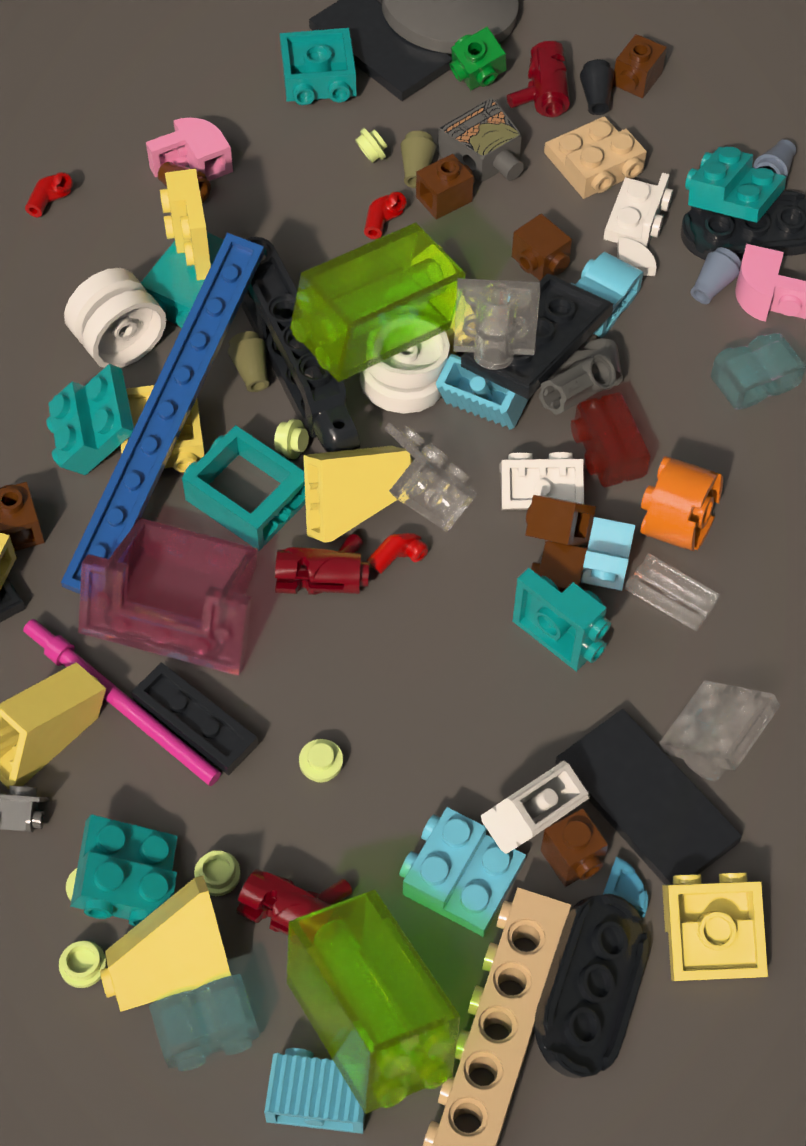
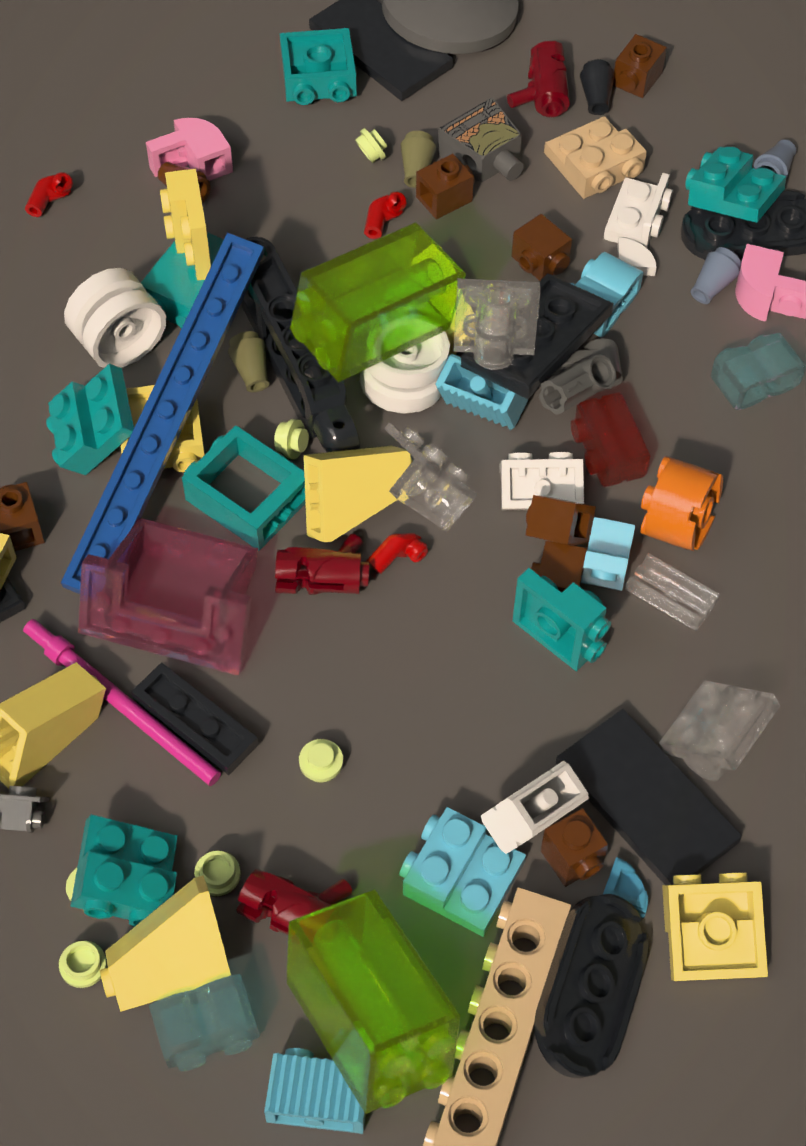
green brick [449,26,507,91] -> none

